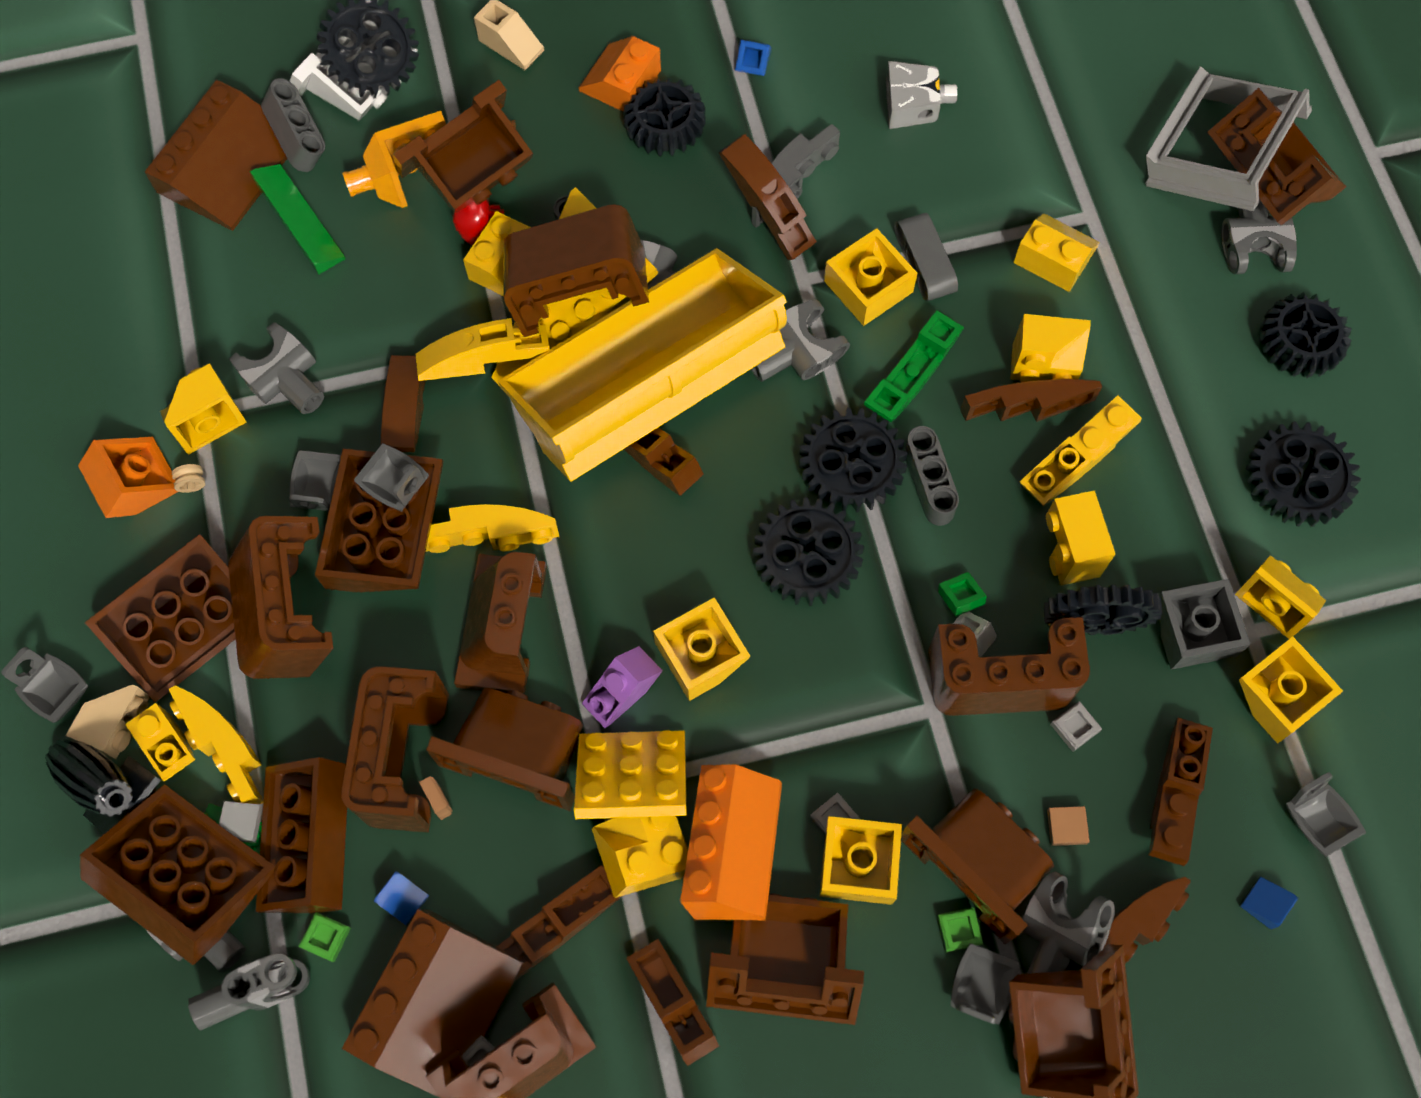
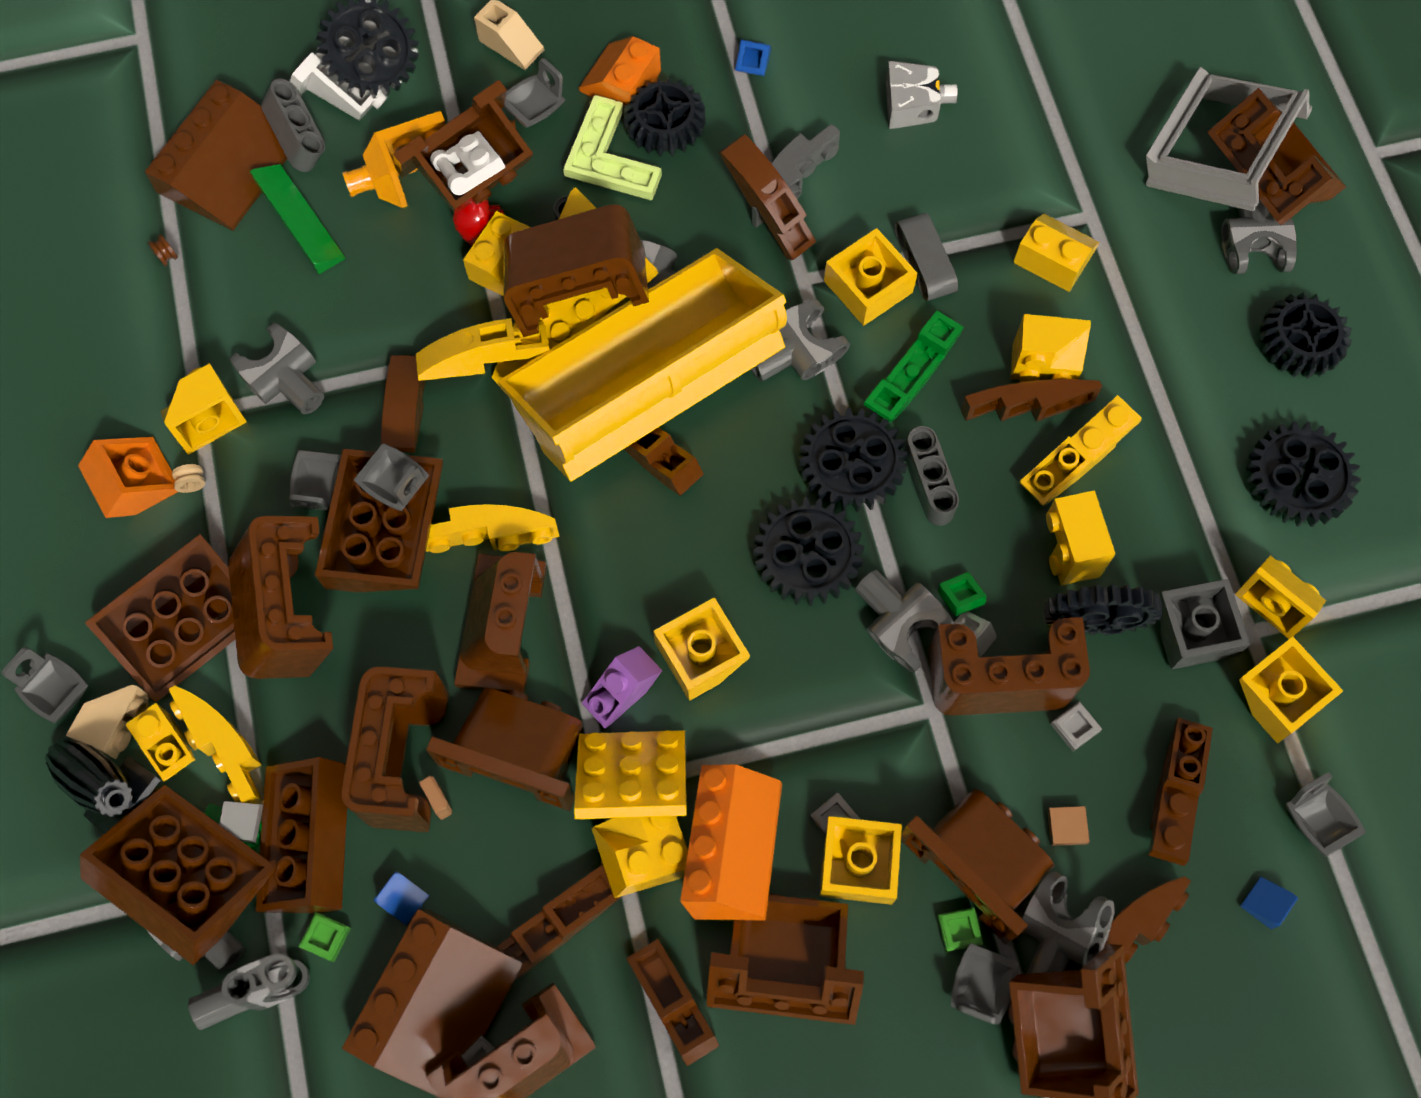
none -> reddish brown bush [147,234,178,267]
none -> white plate [430,131,506,195]
none -> dark grey piece [504,58,565,128]
none -> yellowish green plate [563,95,662,200]
none -> dark grey connector [855,570,955,673]

